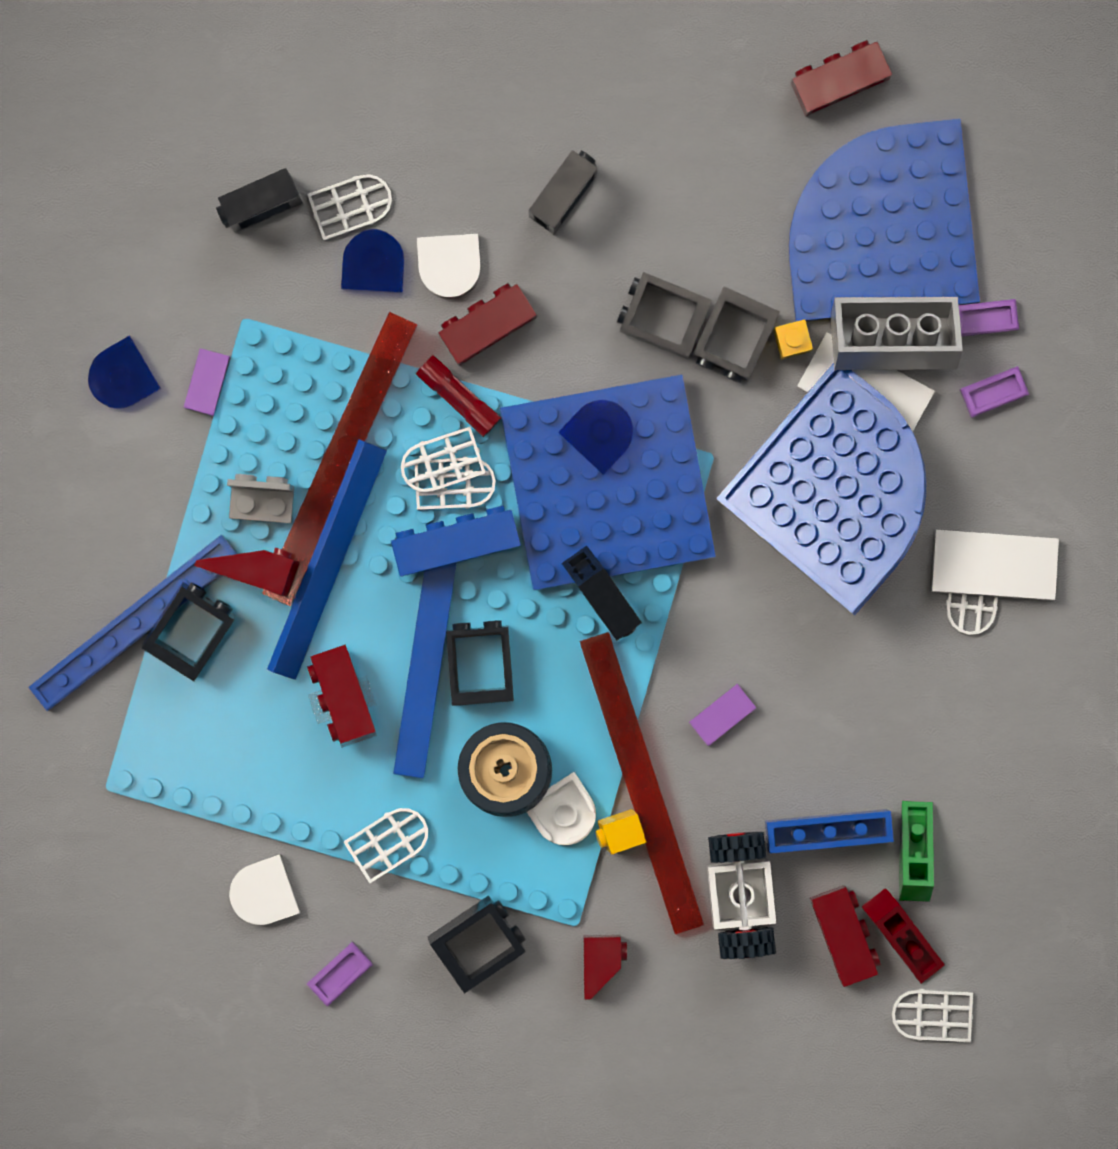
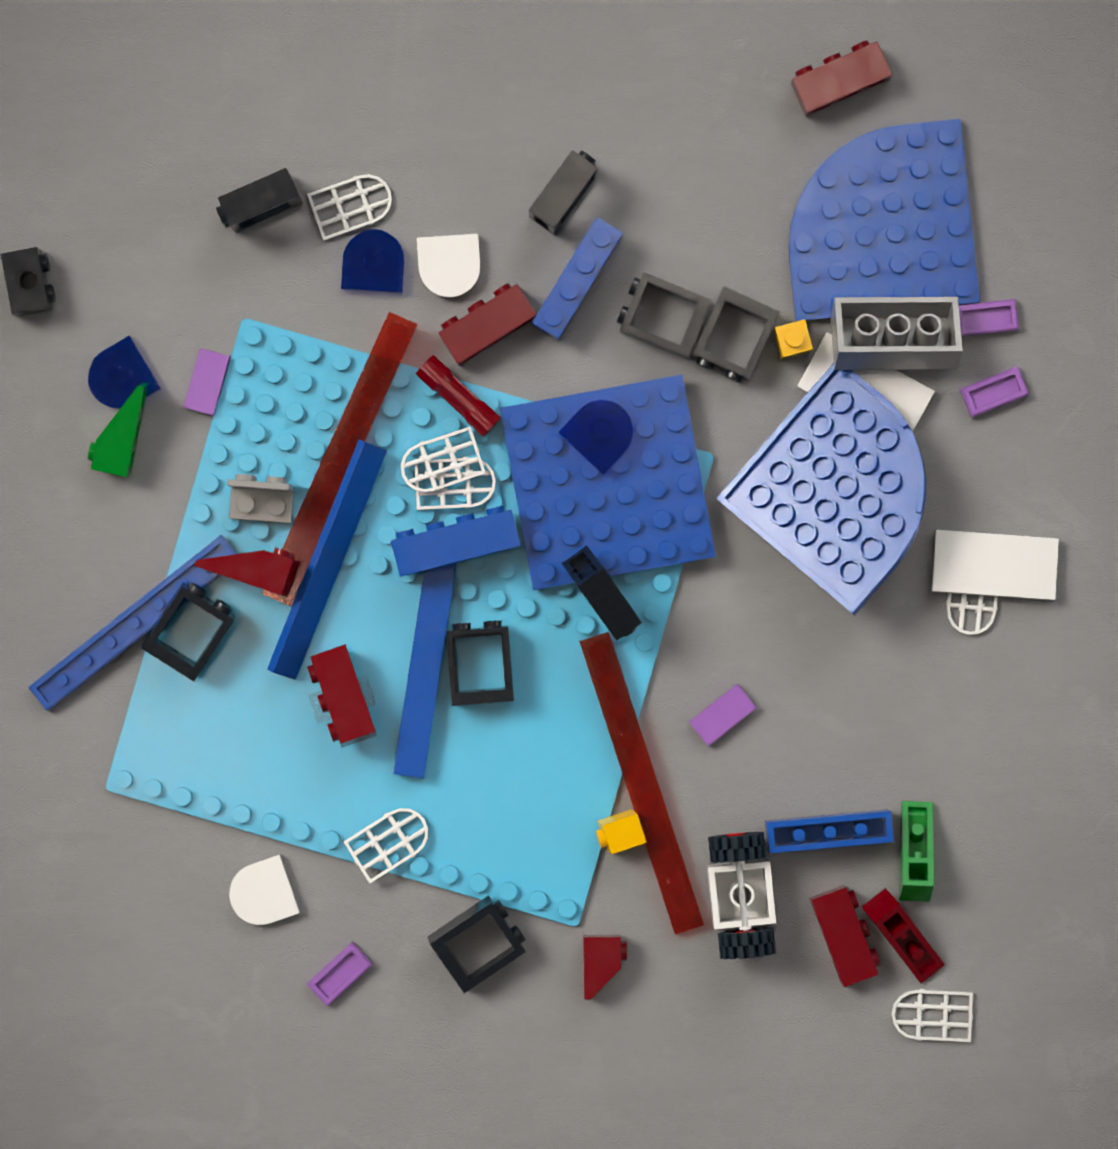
wheel [458,722,552,817] -> none
white tile [527,772,596,845] -> none
none -> black brick [0,247,56,317]
none -> green slope [88,382,149,477]
none -> blue brick [532,217,623,342]

